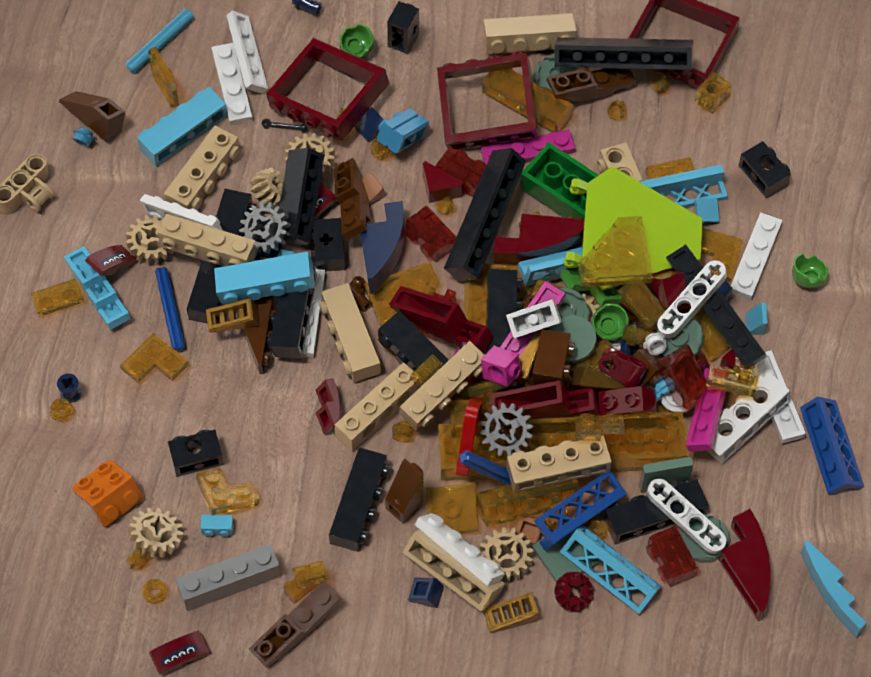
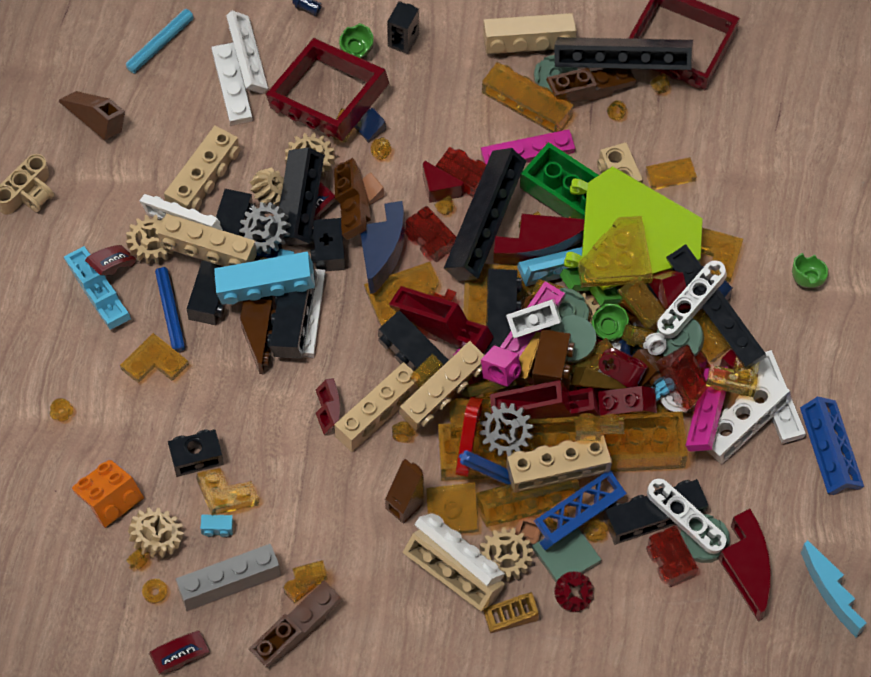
clear yellow plate [31,278,84,317] -> none
dark blue bush [57,374,81,403] -> none
dark azure plate [73,127,94,147] -> none
medium azure brick [137,87,228,167] -> none
clear yellow plate [148,47,179,108] -> none
pearl gold slope [206,298,259,333] -> none
black hinge [262,119,309,132] -> none
tan brick [319,283,381,383] -> none
black brick [329,447,391,552] -> none
reddish brown arm [350,276,371,311] -> none
dark azure brick [377,108,429,154] -> none
dark blue slope [408,577,444,608] -> none
dark red window [437,52,539,152] -> none
medium azure fence [560,525,662,614] -> none
sand green tile [639,457,693,493] -> none
medium azure fence [640,165,728,208] -> none
medium azure slope [694,198,720,224] -> none
clear yellow brick [695,72,732,114] -> none
white plate [731,212,782,300] -> none
black brick [738,141,791,199] -> none
medium azure slope [745,303,768,335] -> none

